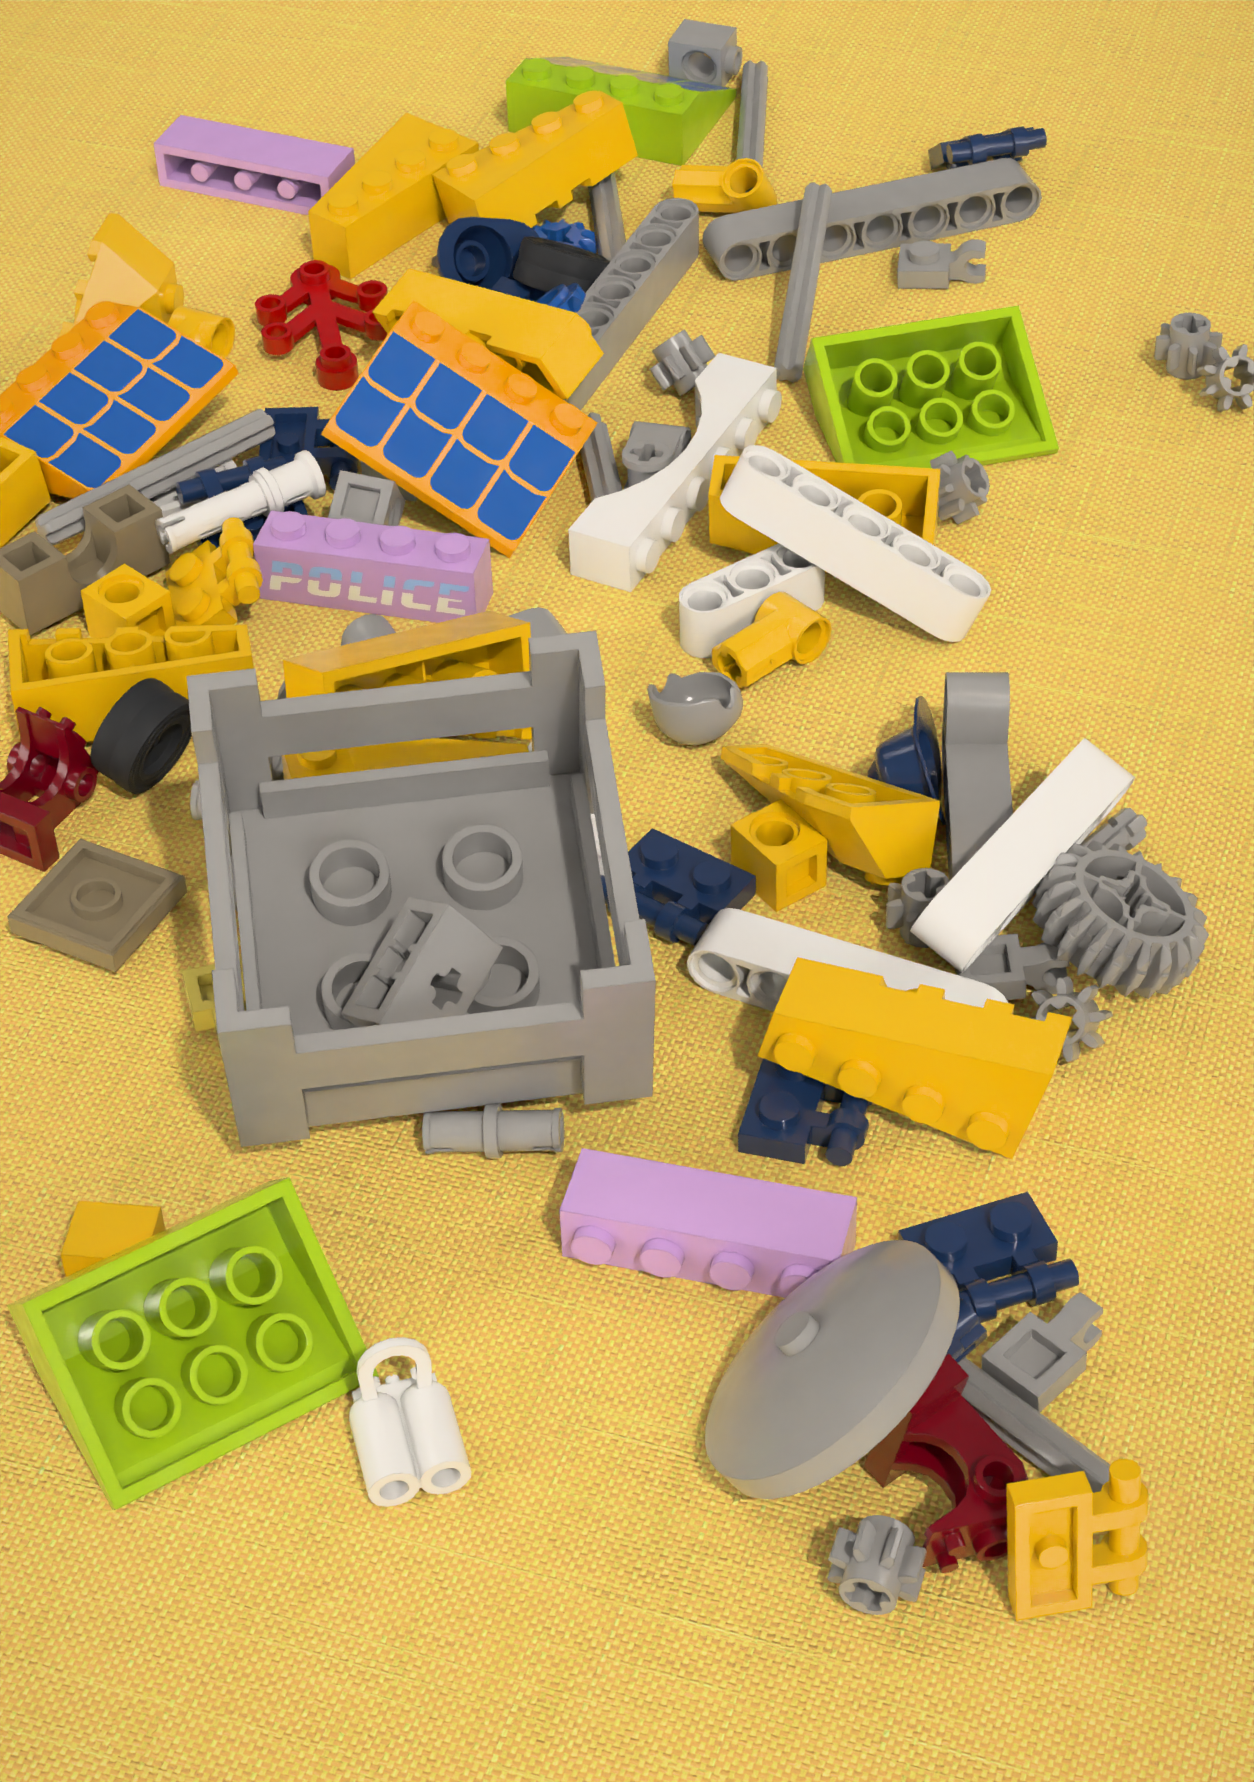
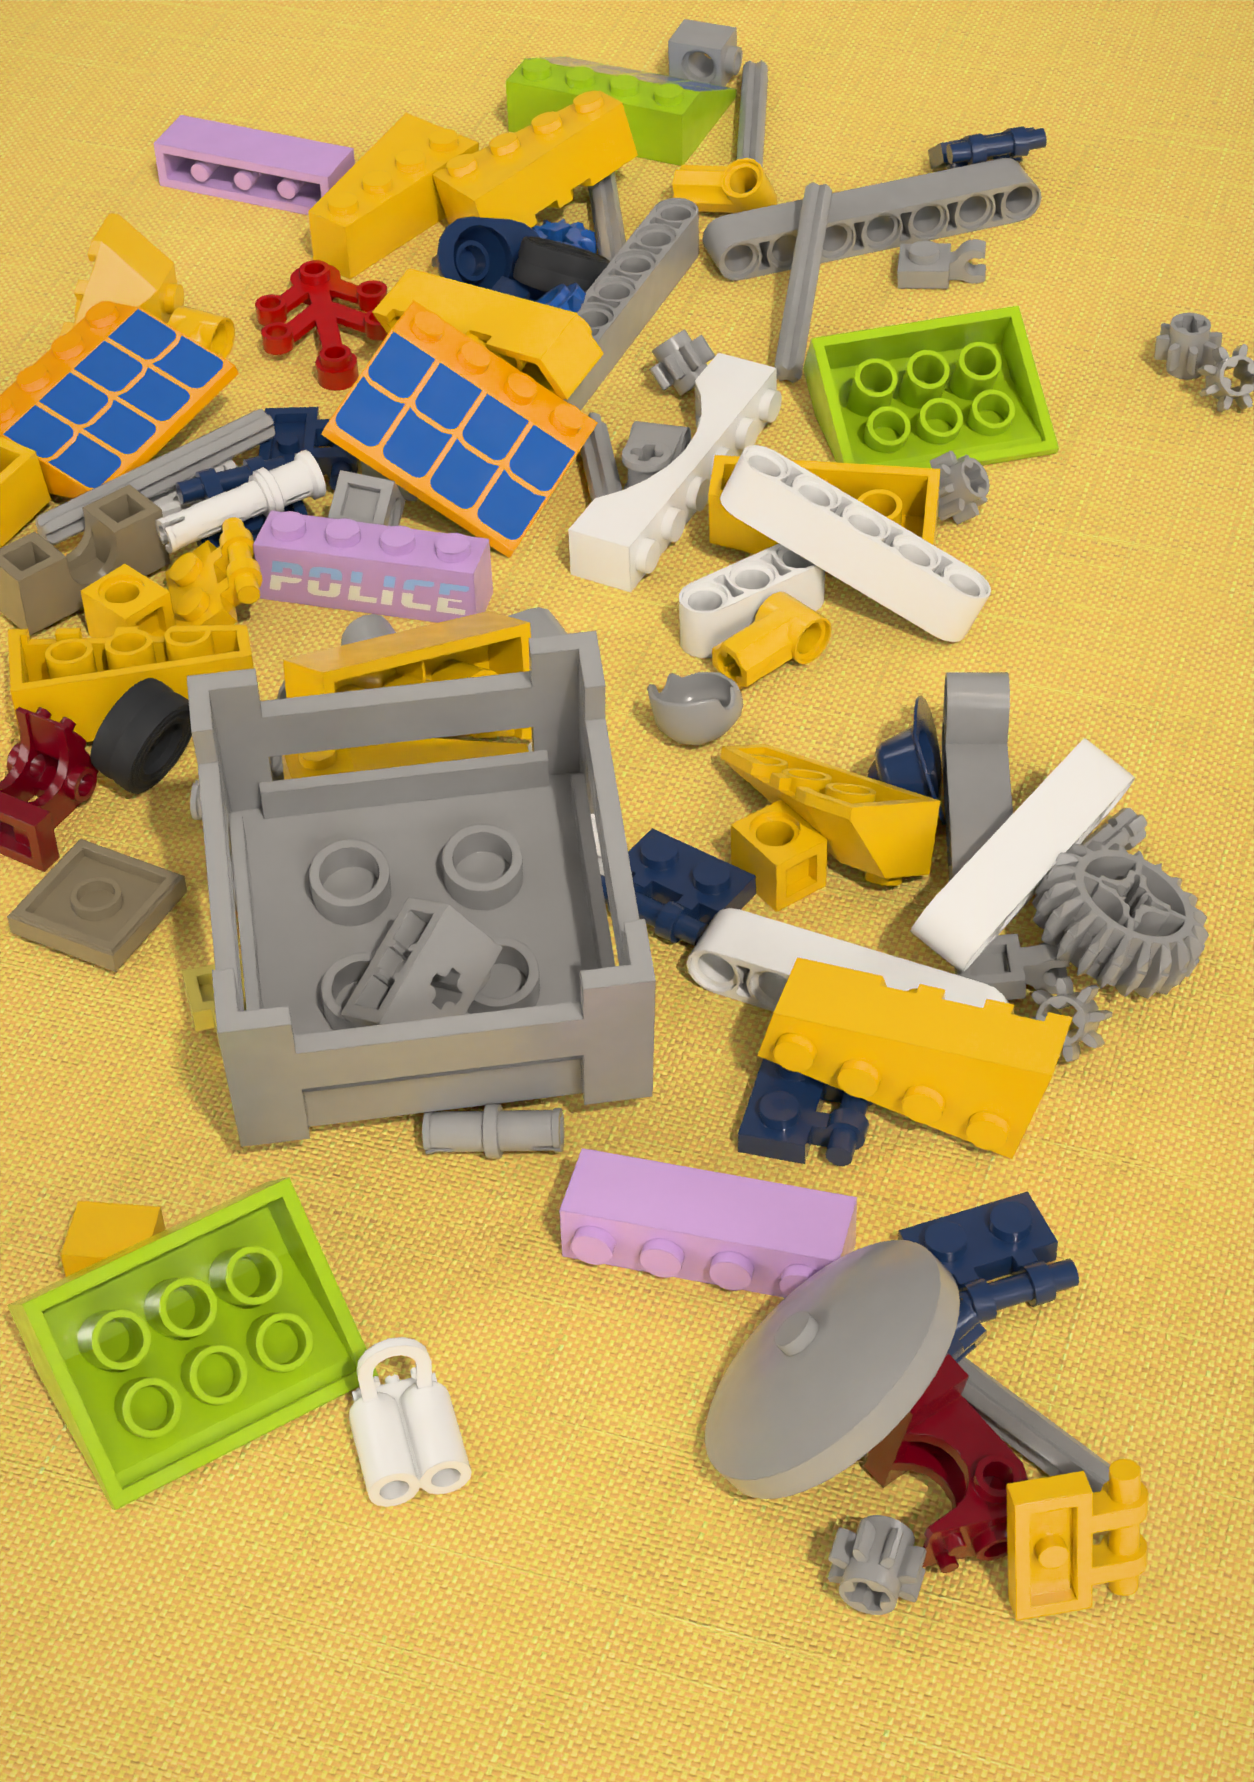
light grey gear [886,868,949,948] -> none
light grey plate [982,1292,1103,1412] -> none

